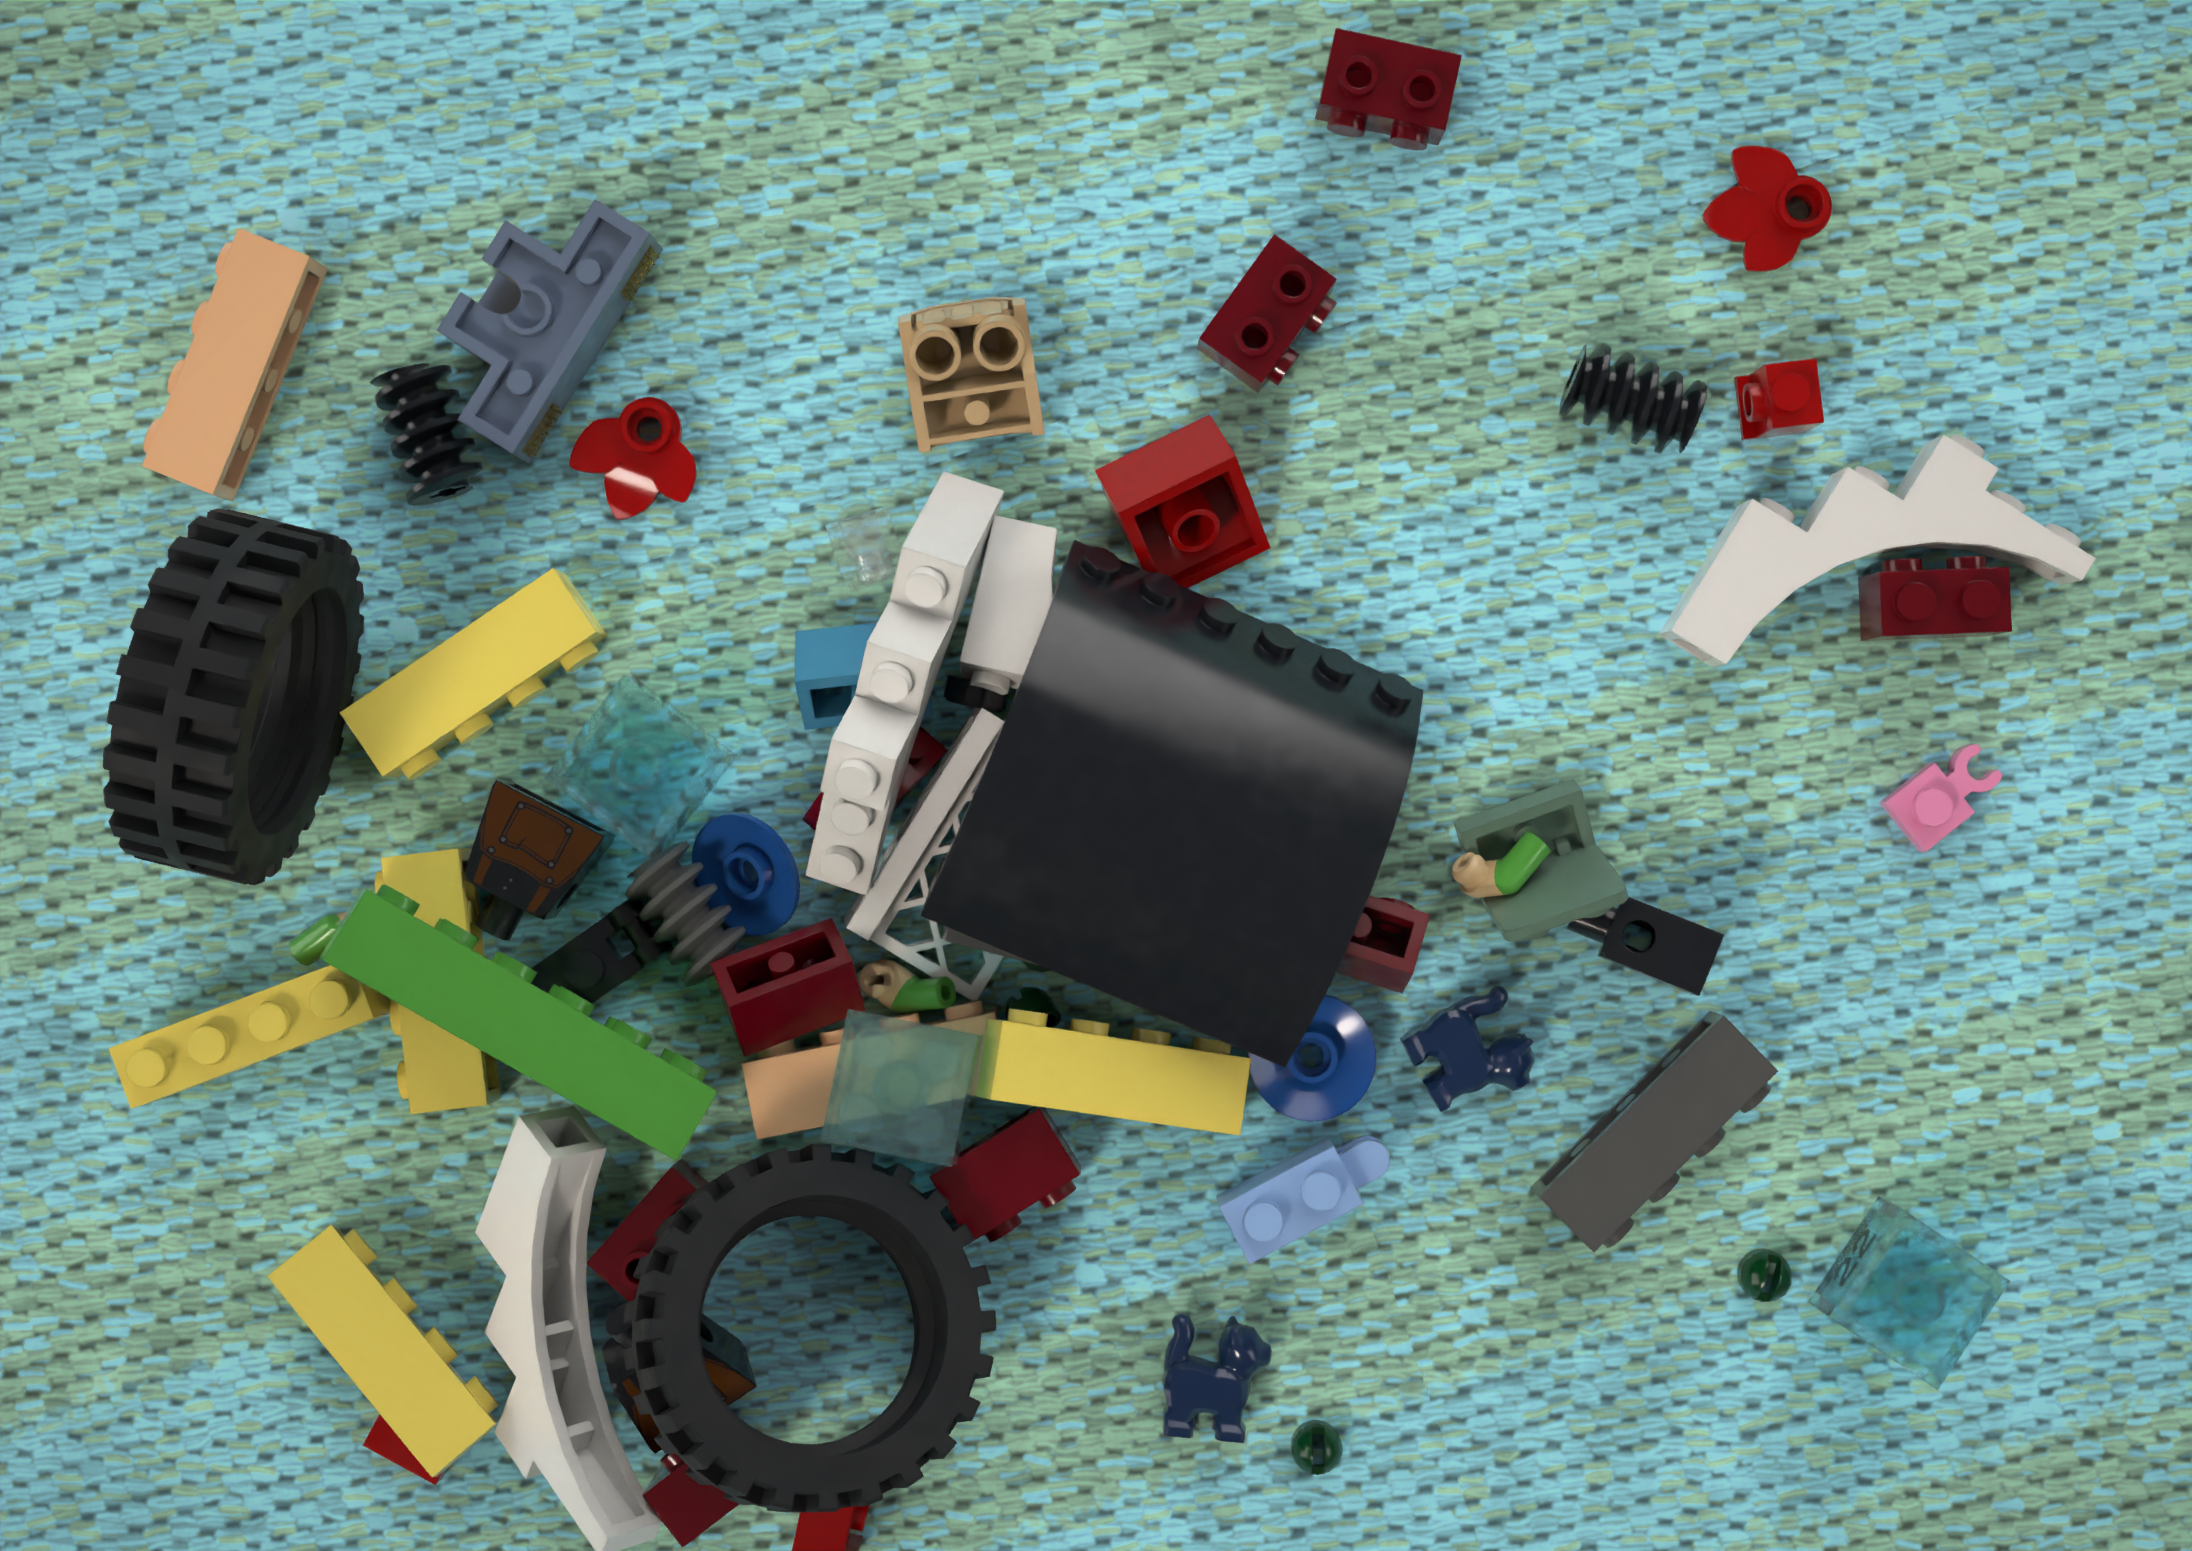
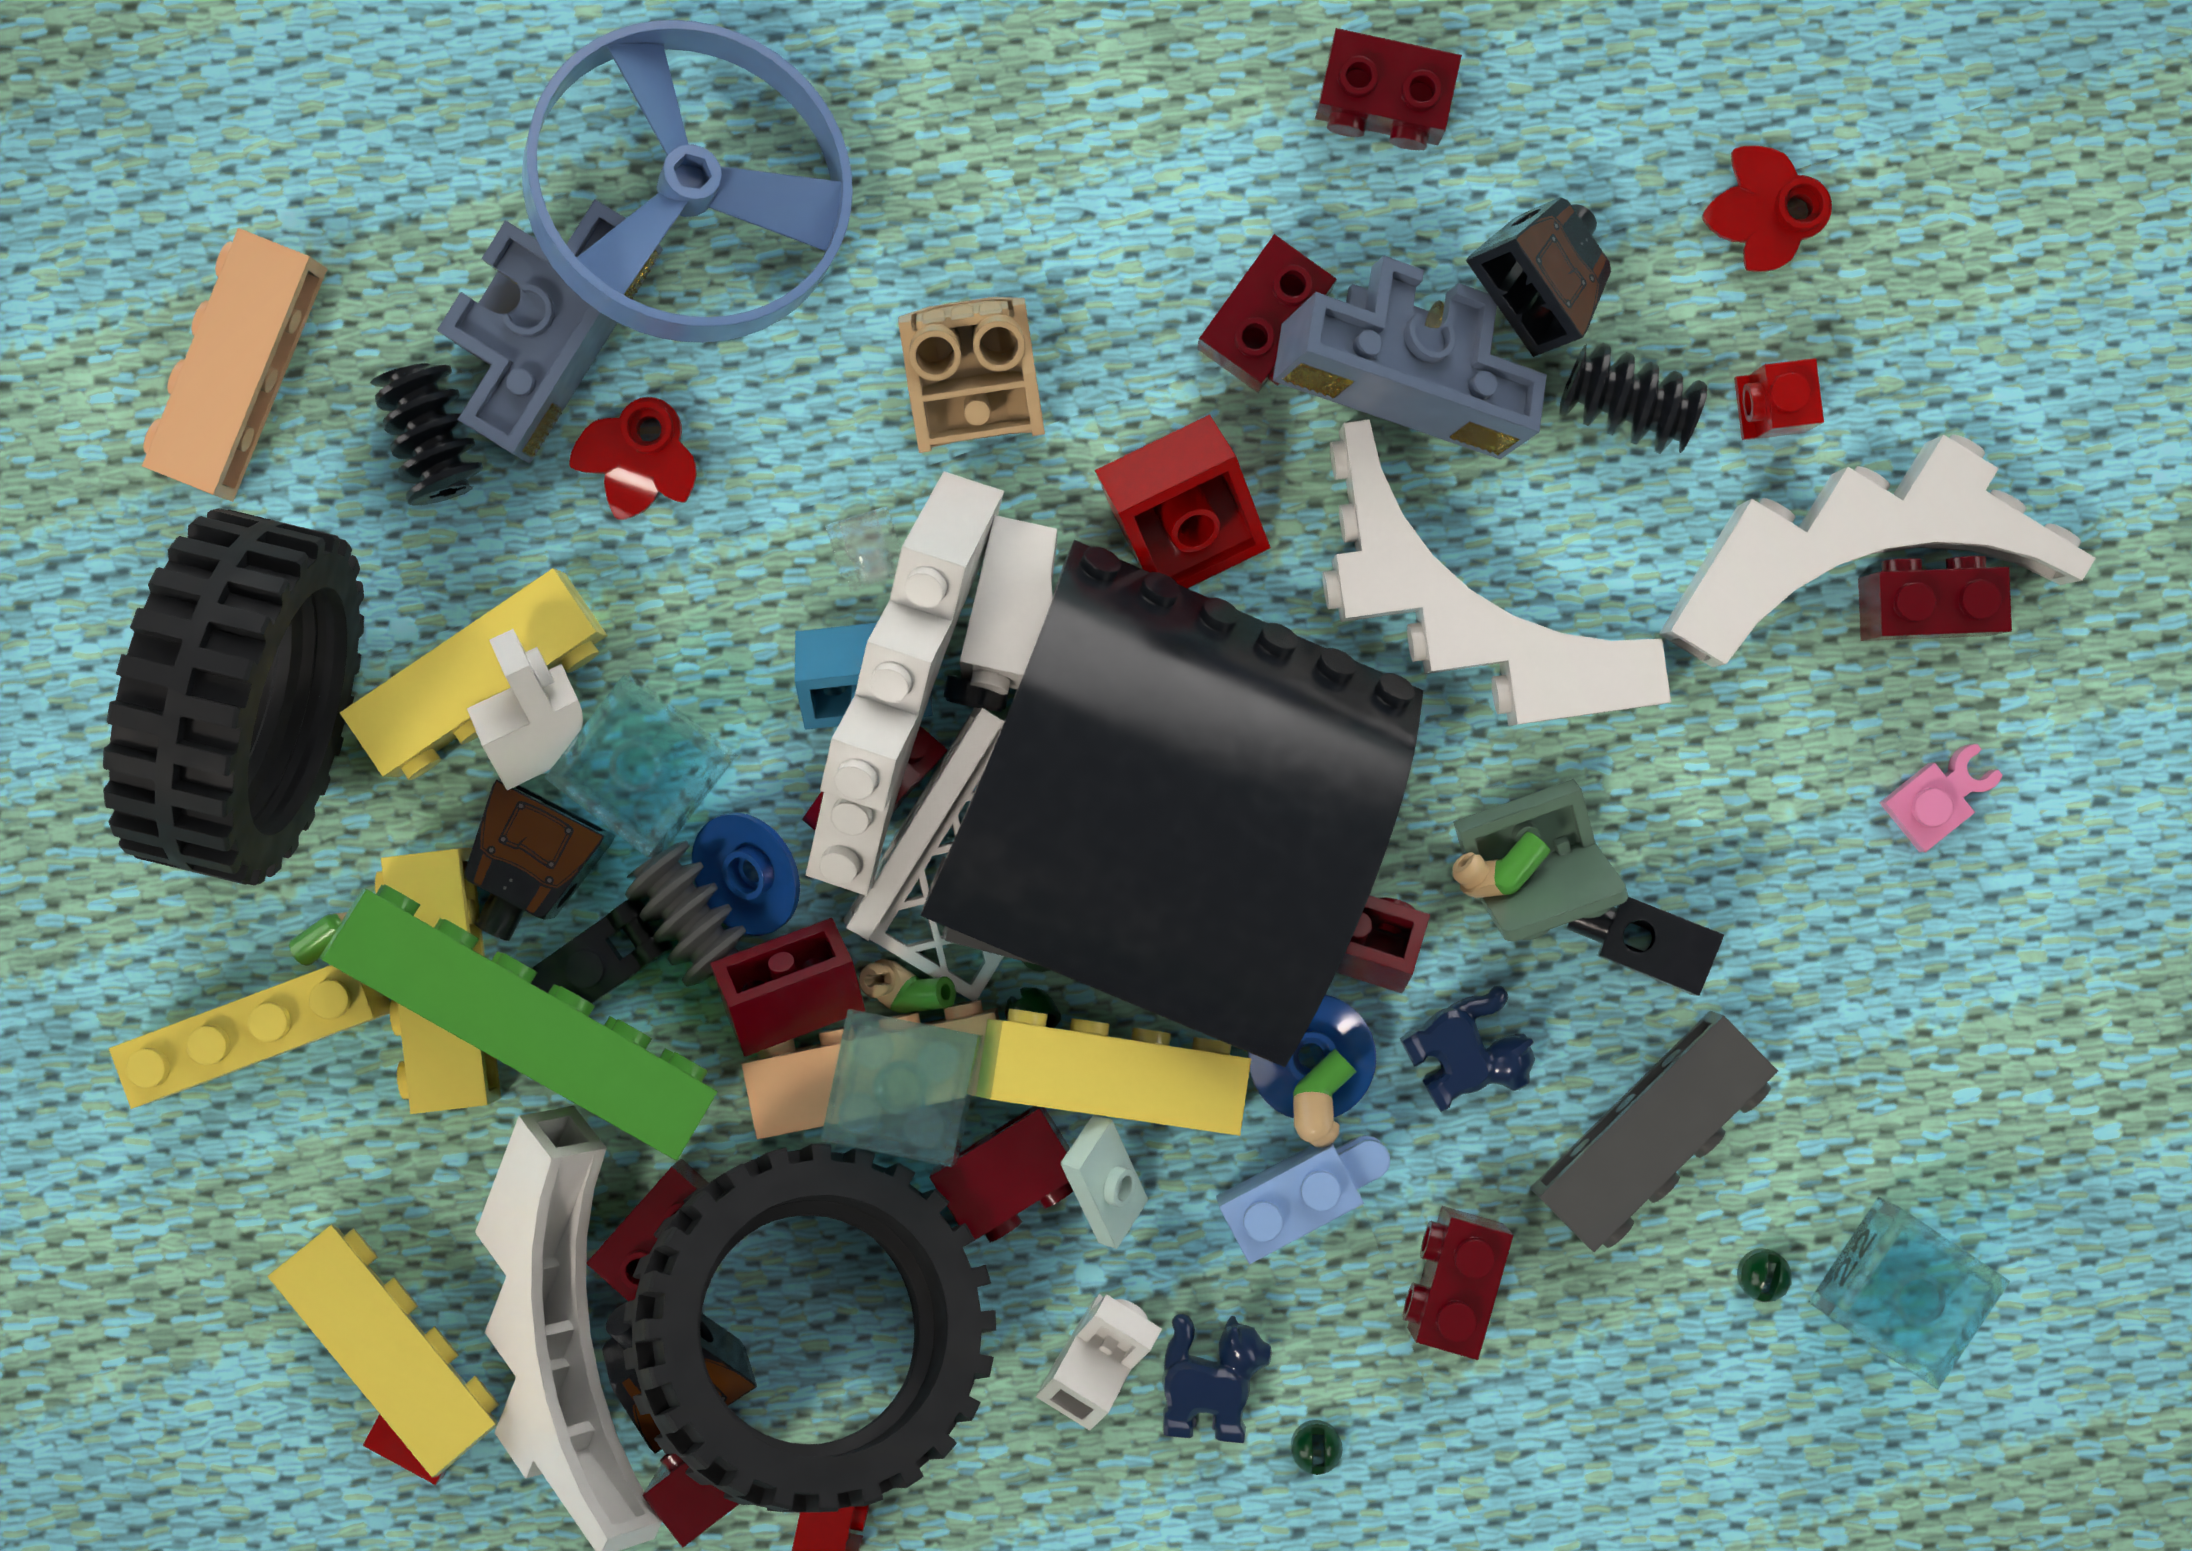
none -> white brick [467,629,583,790]
none -> medium blue piece [522,20,853,343]
none -> white brick [1036,1294,1162,1431]
none -> light aqua plate [1061,1115,1148,1249]
none -> sand blue piece [1273,256,1547,459]
none -> arm [1293,1048,1357,1148]
none -> white arch [1323,419,1671,726]
none -> dark red brick [1403,1206,1514,1360]
none -> black torso [1466,197,1611,357]

